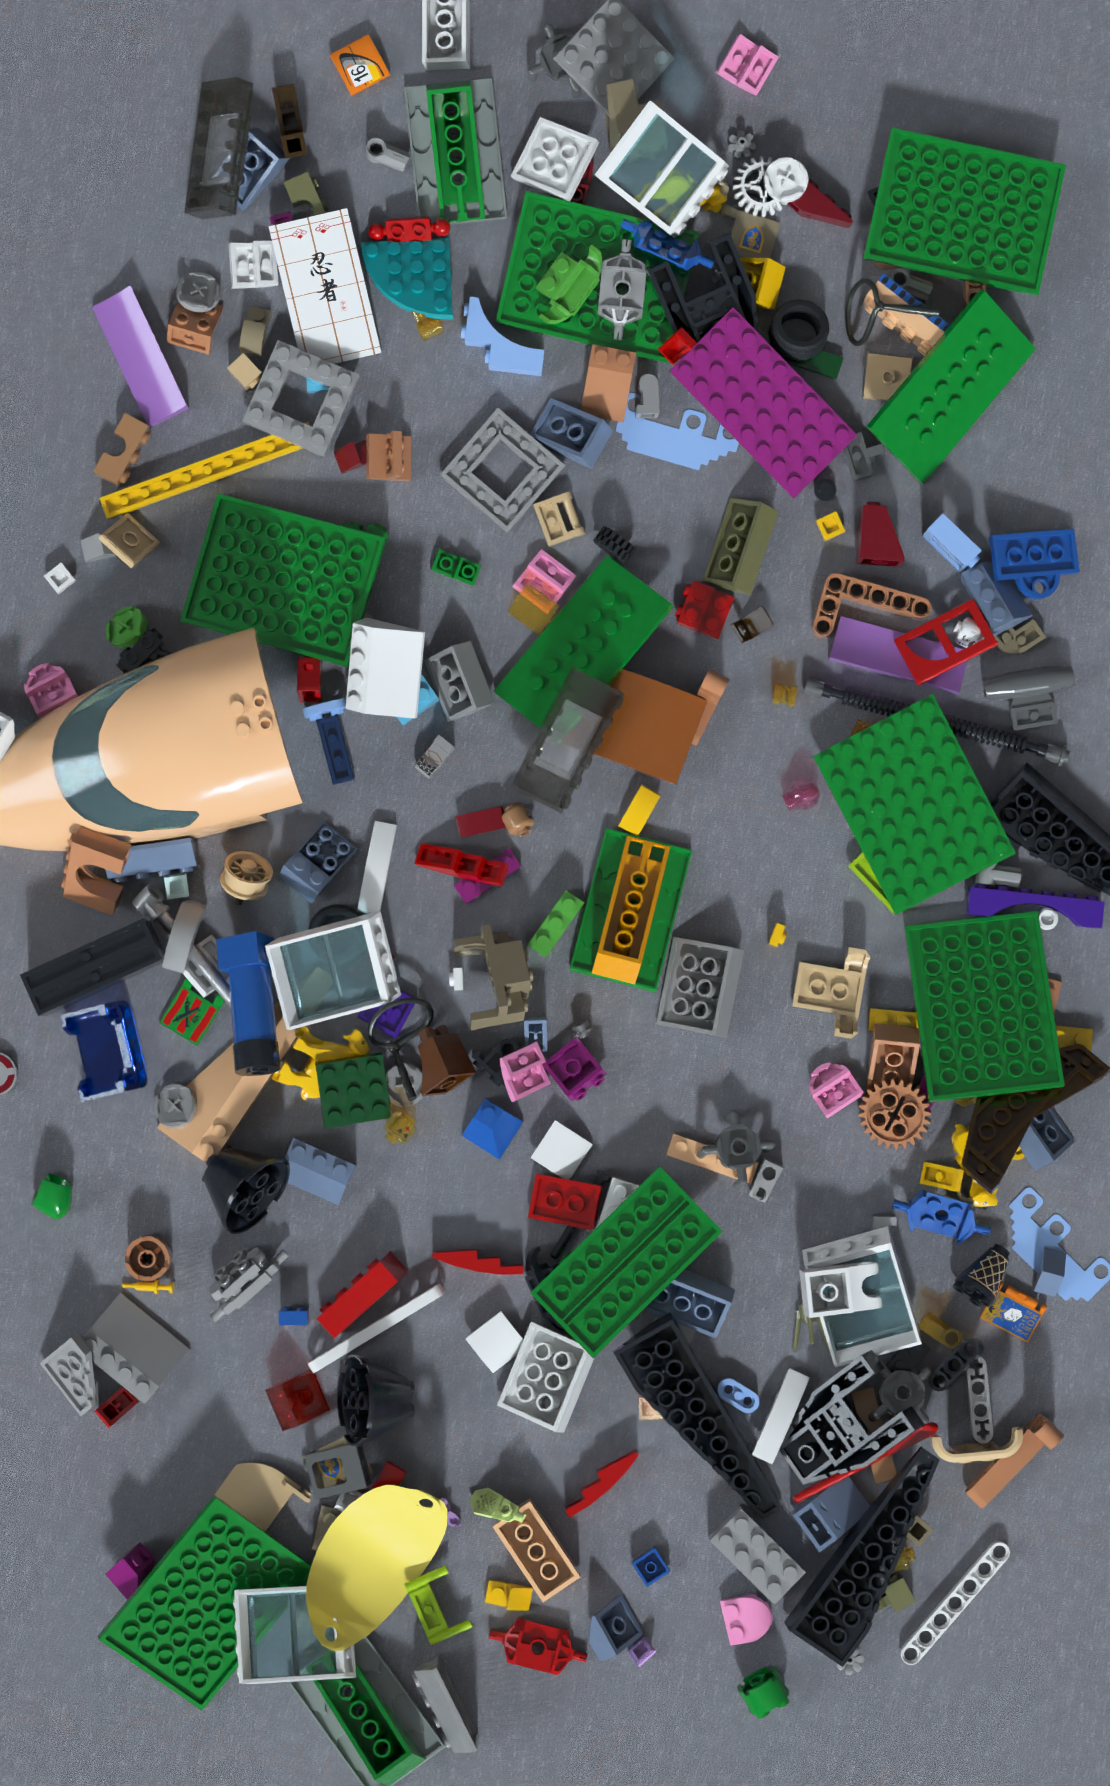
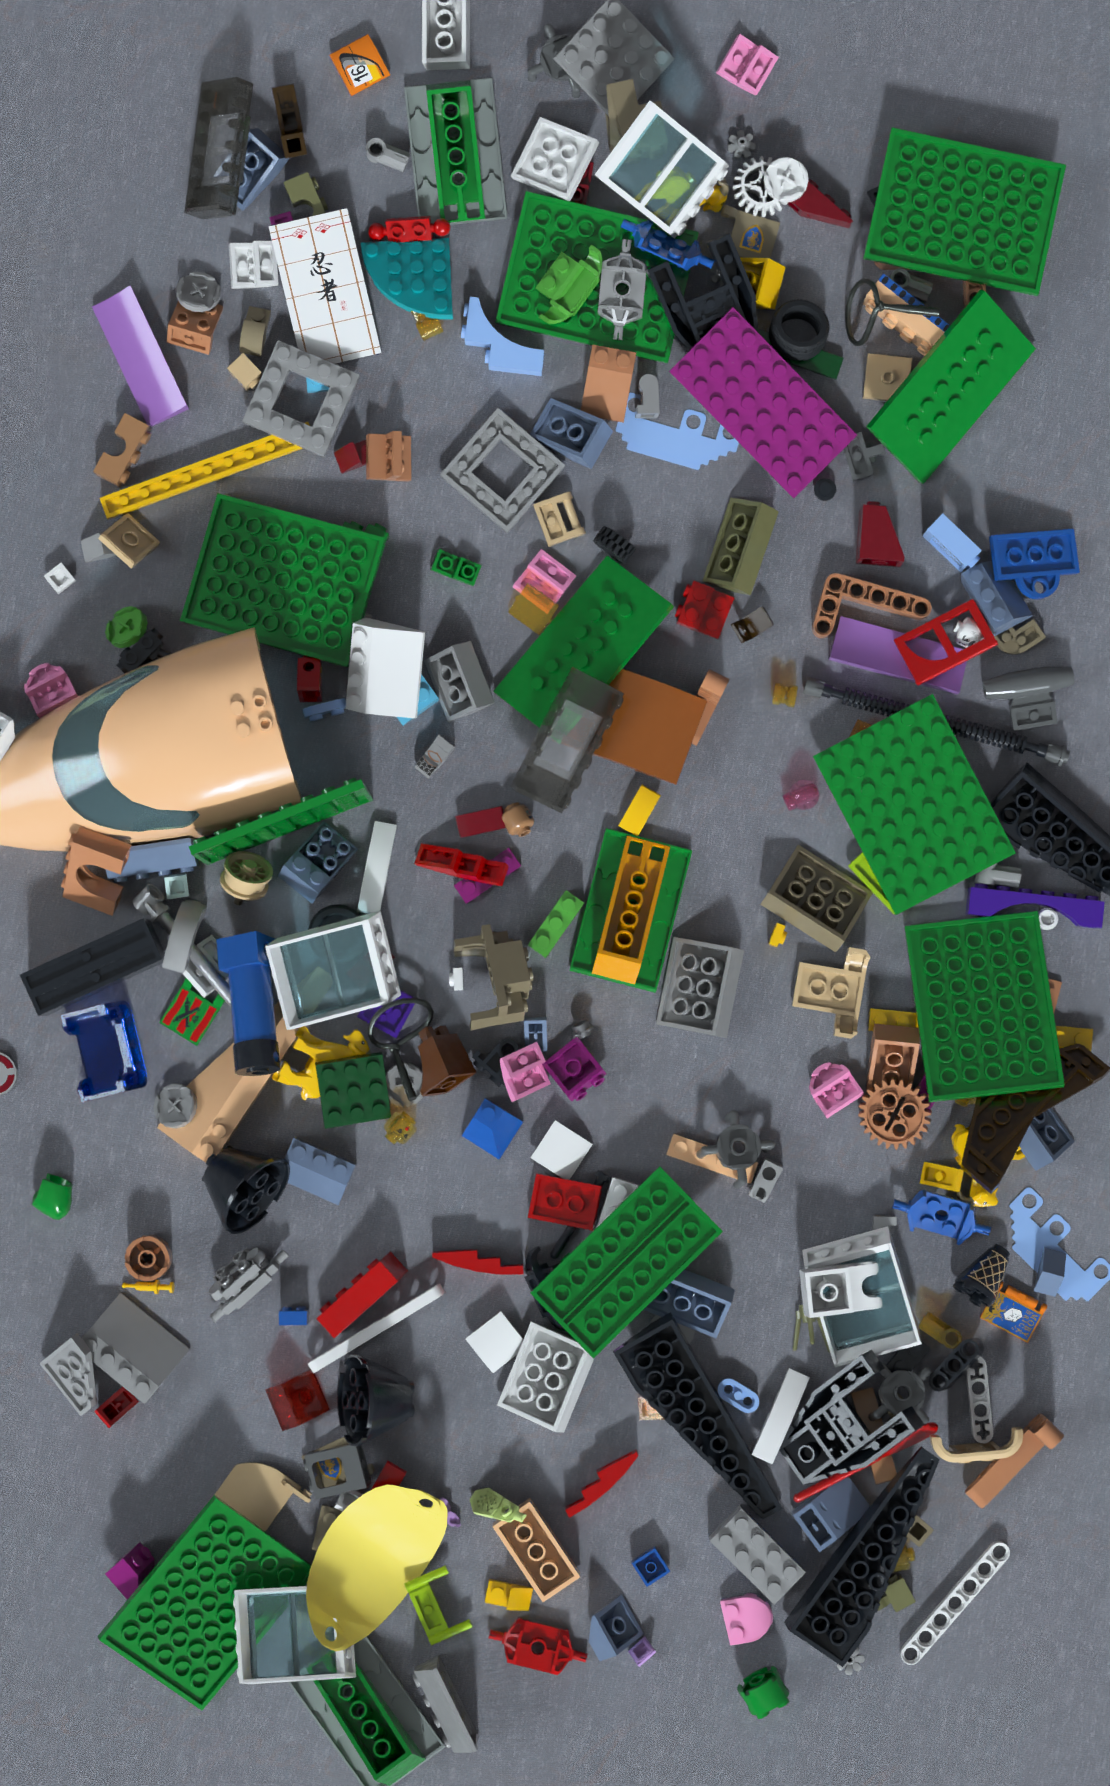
dark blue tile [316,715,355,785] -> none
red tile [658,327,697,365] -> none
yellow plate [815,511,845,541] -> none
none -> green plate [188,777,373,865]
none -> dark tan slope [760,845,873,952]

